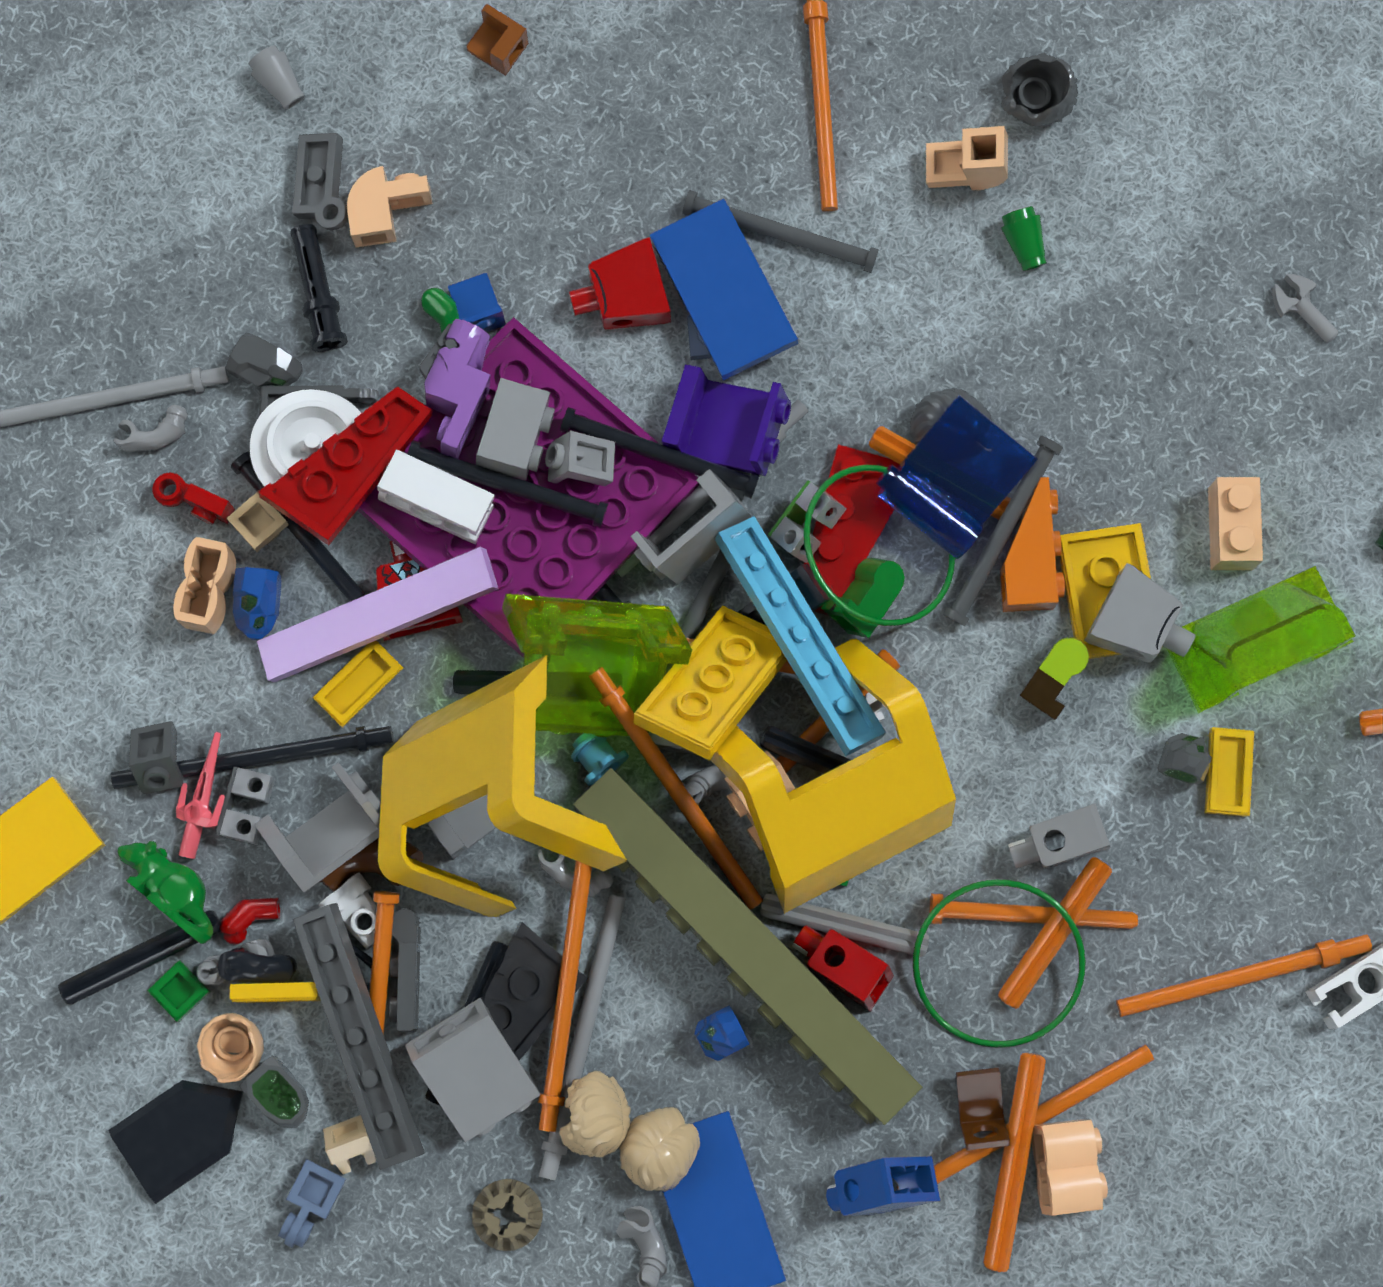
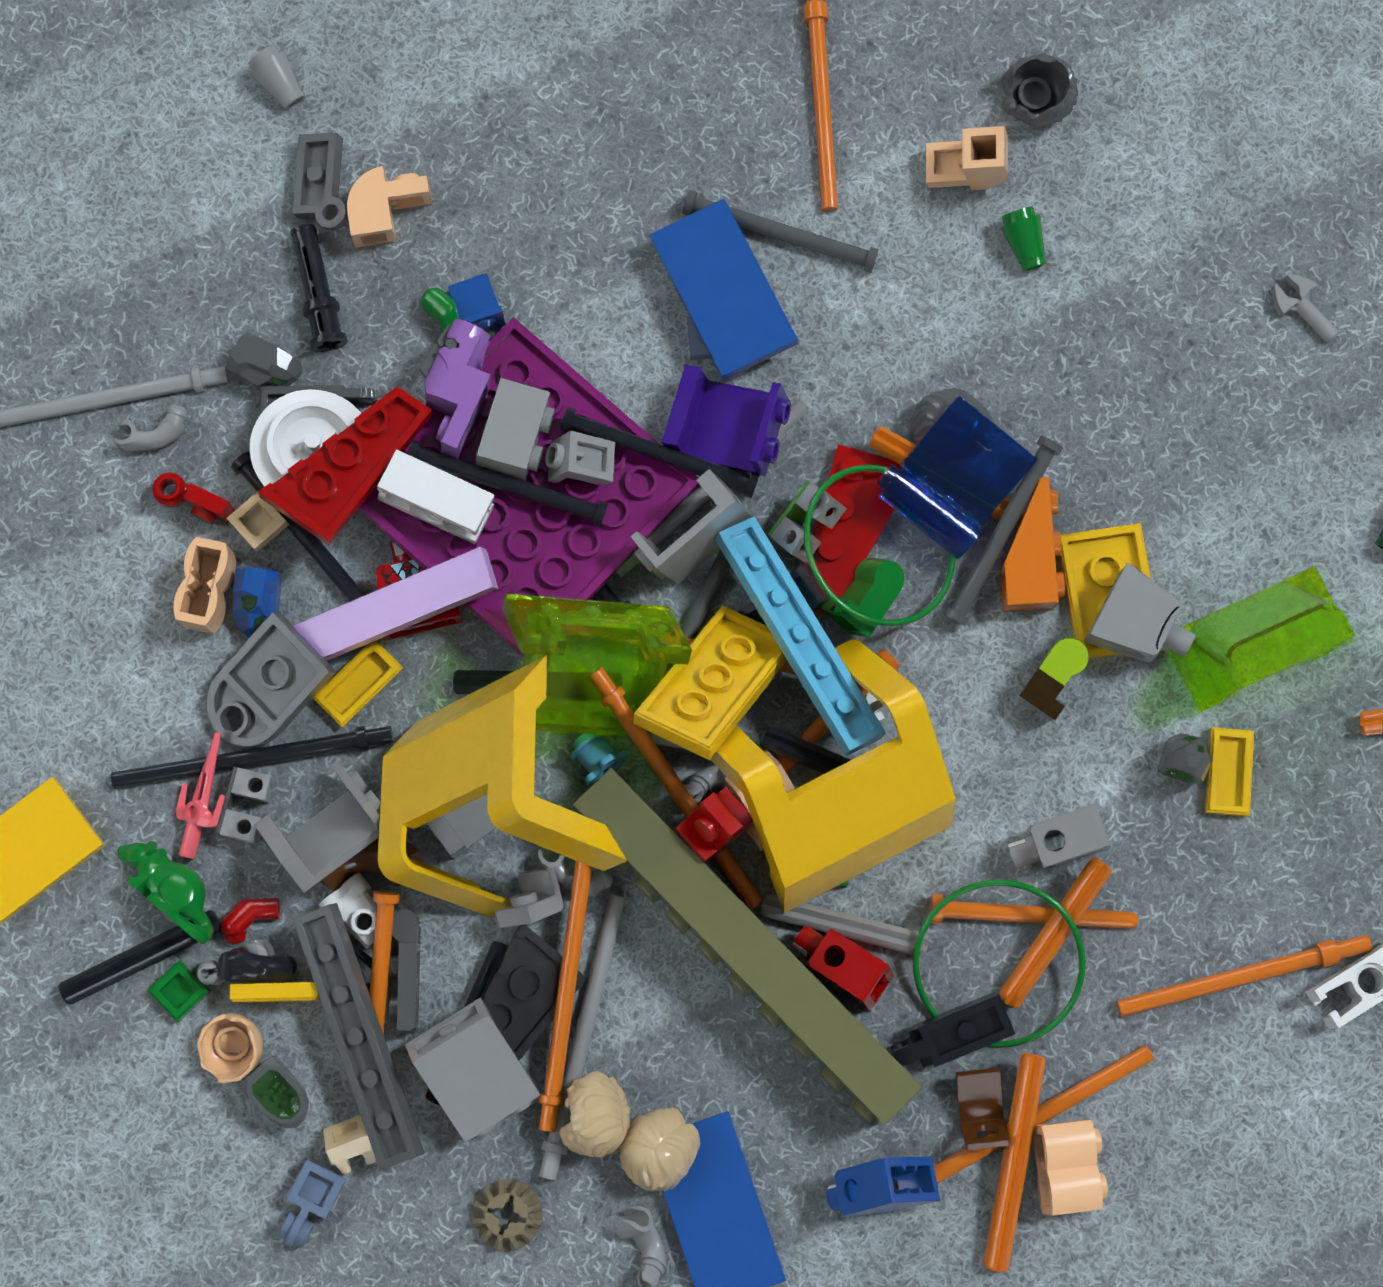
black tile [109,1080,243,1204] -> none
dark grey bracket [129,721,183,794] -> none
dark orange panel [467,4,529,76] -> none
red torso [569,237,671,330] -> none
blue rock [694,1005,750,1061] -> none
light nougat brick [1208,477,1263,570] -> none
none -> dark grey tile [207,612,336,746]
none -> light grey bracket [495,868,565,928]
none -> red brick [675,786,753,863]
none -> black hinge [891,991,1016,1067]

